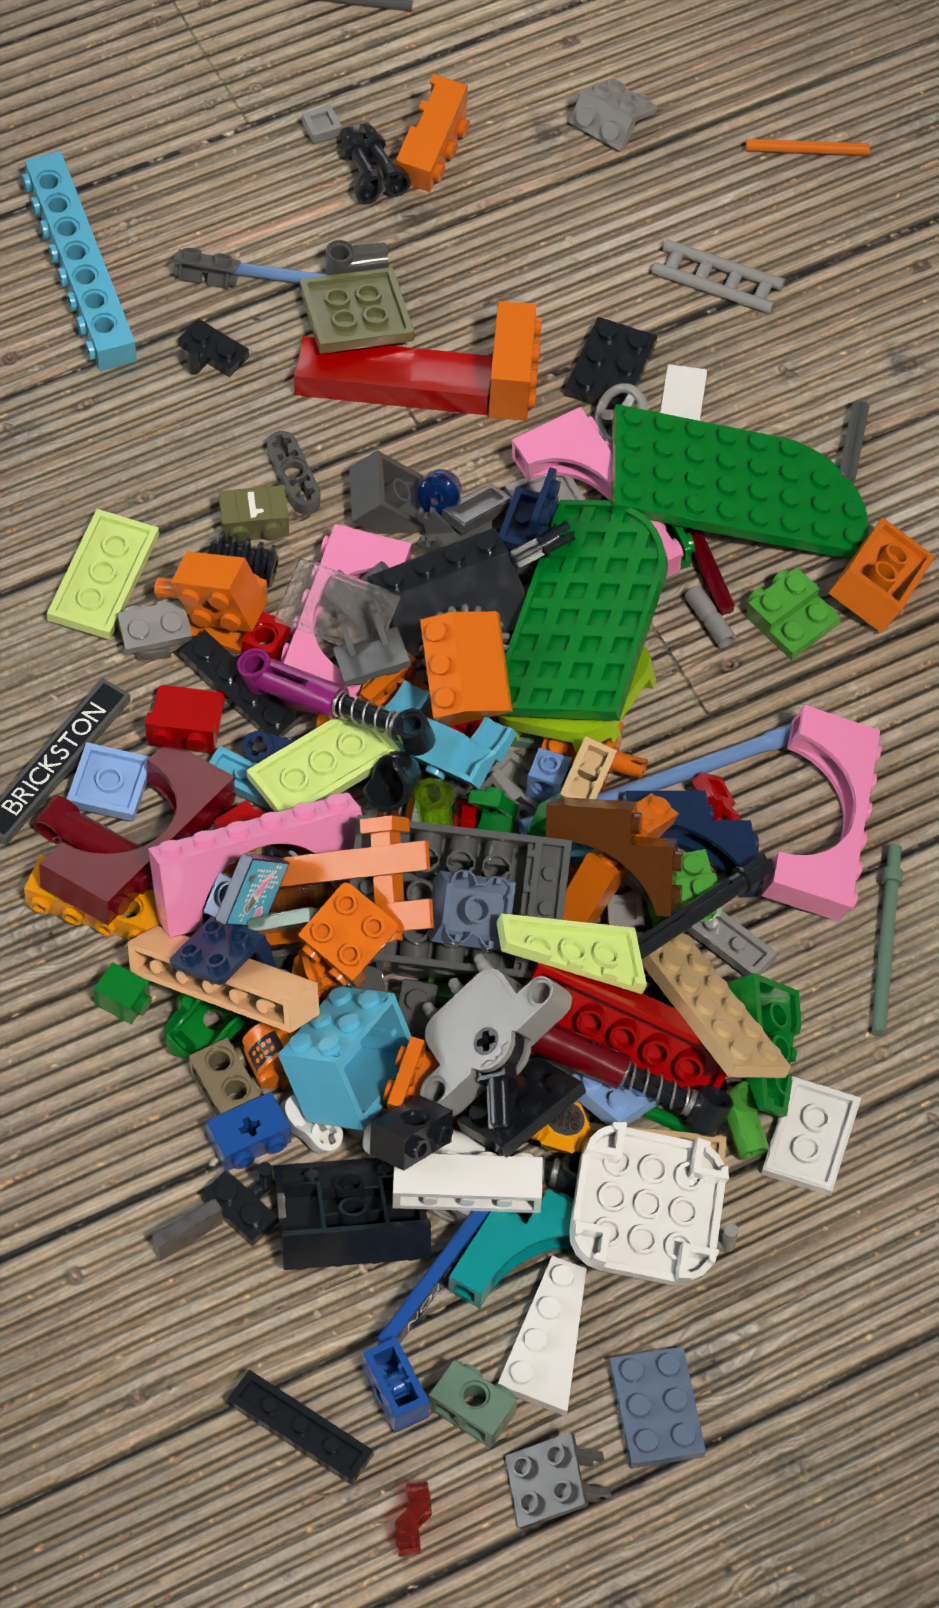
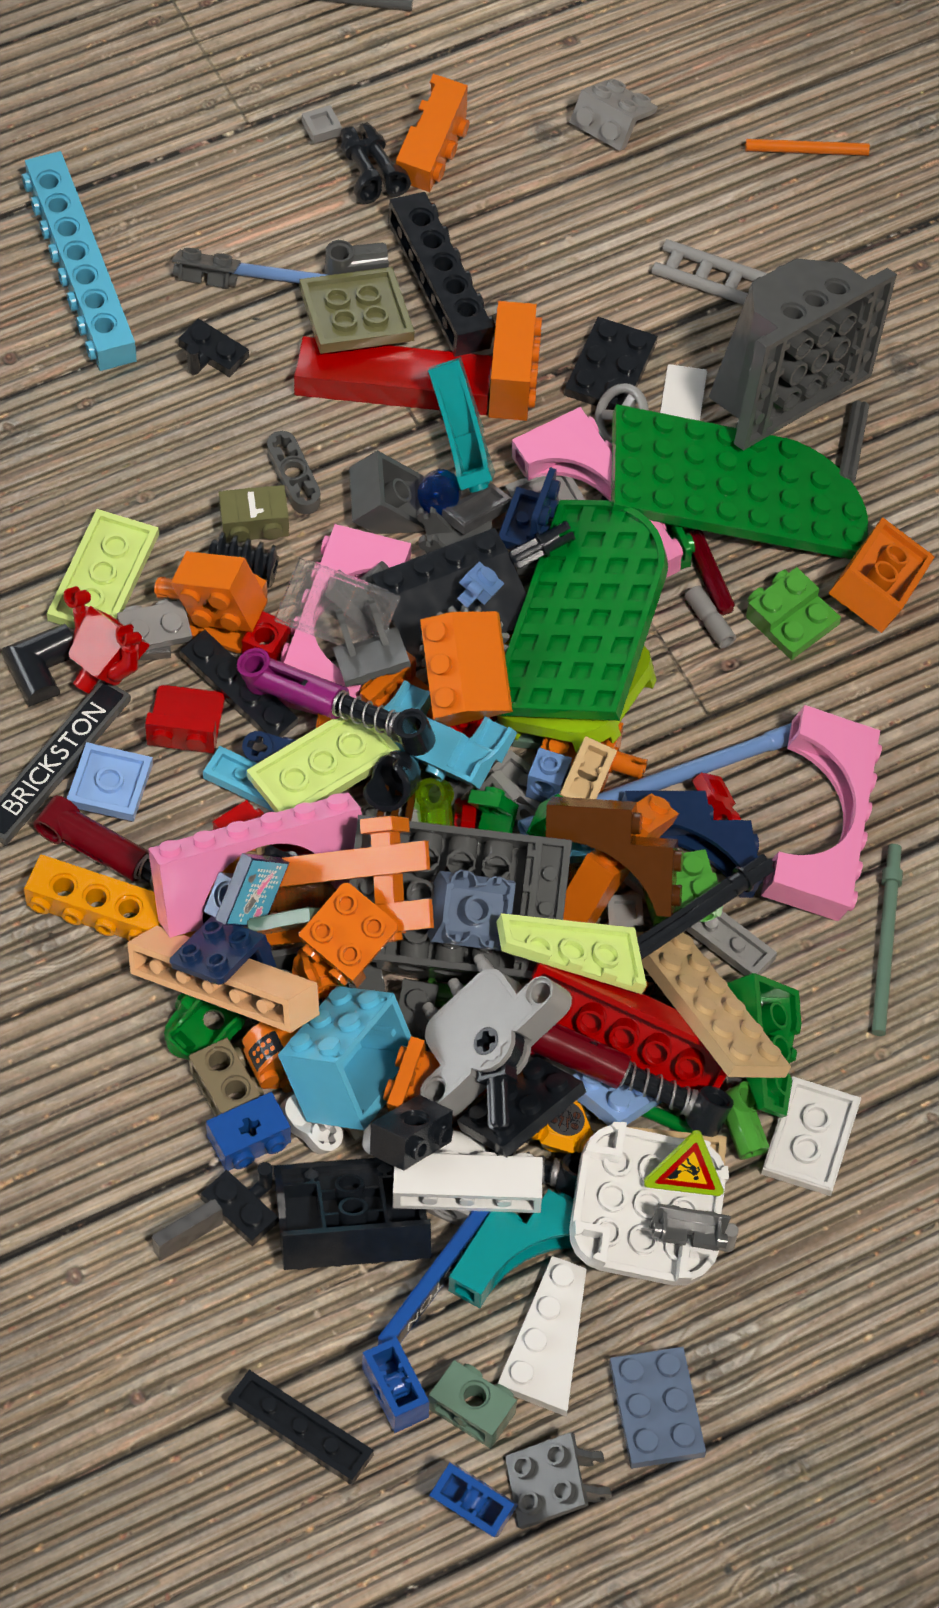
dark red arch [39,740,236,925] -> none
green brick [93,962,152,1025] -> none
clear red piece [394,1481,432,1557] -> none
none -> black brick [1,623,73,707]
none -> red torso [64,586,150,694]
none -> black brick [388,192,496,357]
none -> teal arch [428,357,495,493]
none -> blue brick [429,1462,518,1538]
none -> medium blue plate [457,561,505,608]
none -> piece [644,1130,724,1196]
none -> dark grey hinge [649,1204,731,1252]
none -> dark grey wedge [709,258,897,451]

